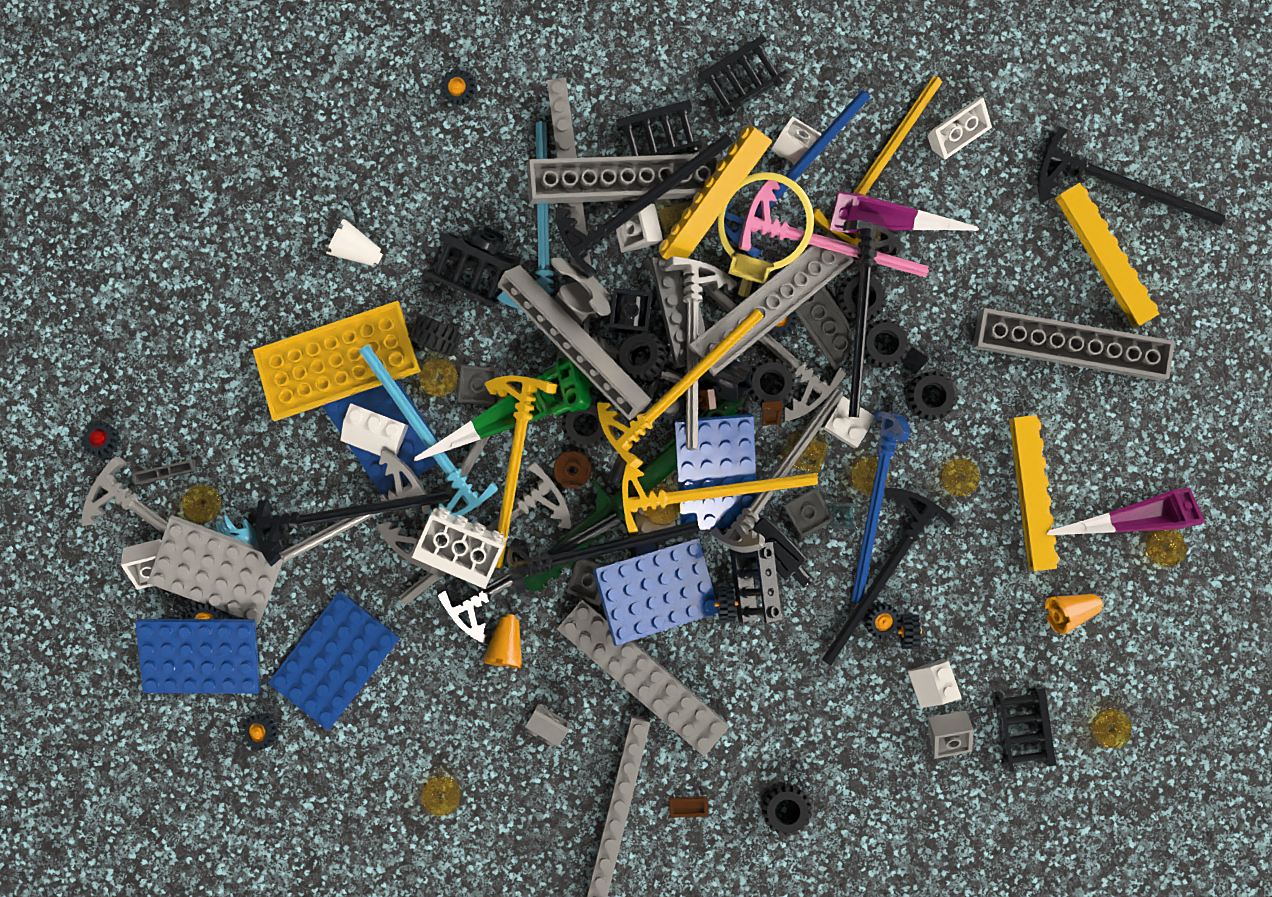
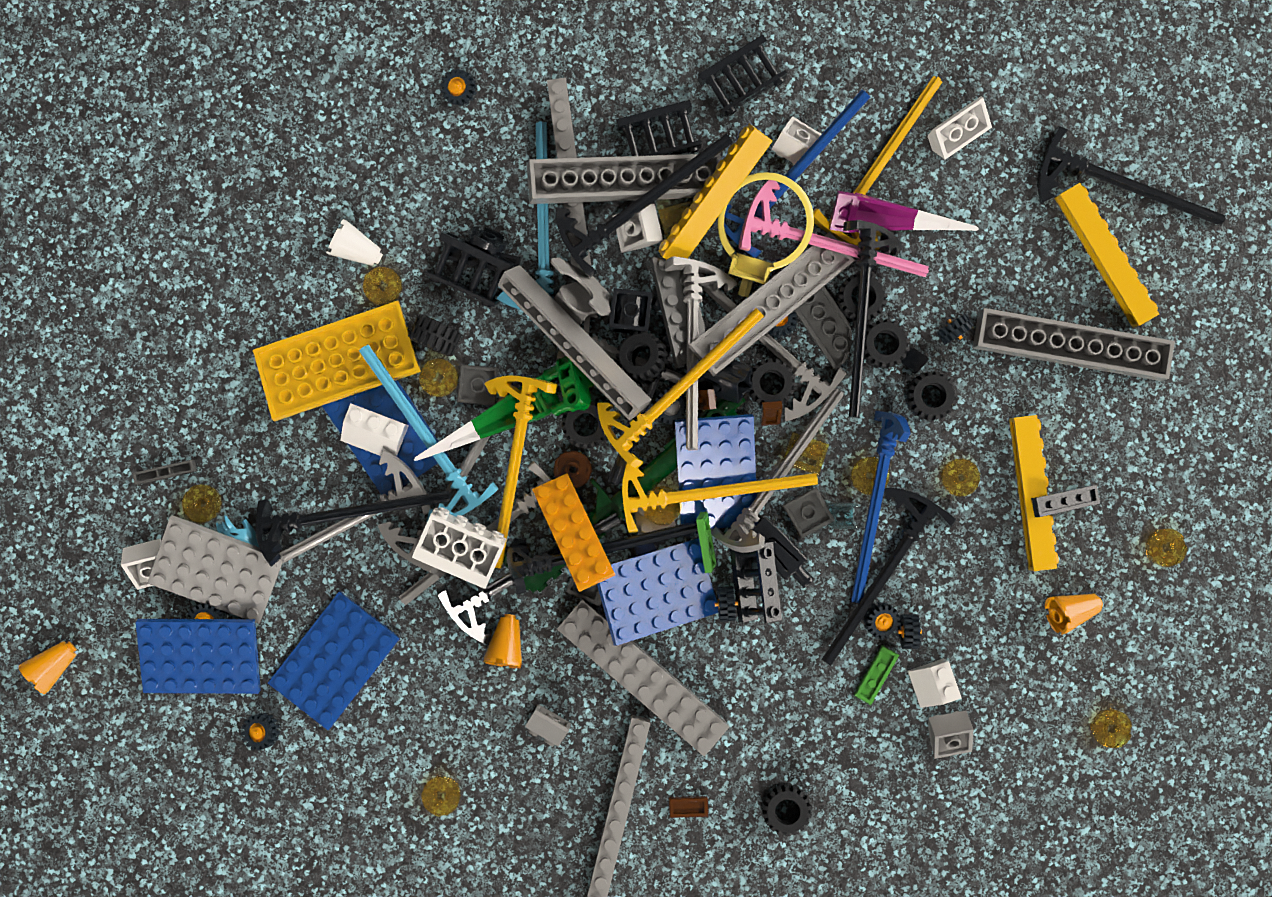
black wheel [80,421,121,458] -> none
light grey piece [82,457,168,534] -> none
white slope [822,396,874,448] -> none
black fence [993,686,1056,772] -> none
magenta plate [1047,487,1205,535] -> none
none -> light orange cone [18,641,77,695]
none -> clear yellow plate [363,267,402,306]
none -> light orange plate [532,474,615,592]
none -> bright green tile [696,512,717,573]
none -> bright green tile [853,645,899,705]
none -> black wheel [936,313,974,345]
none -> plate [1031,485,1100,517]

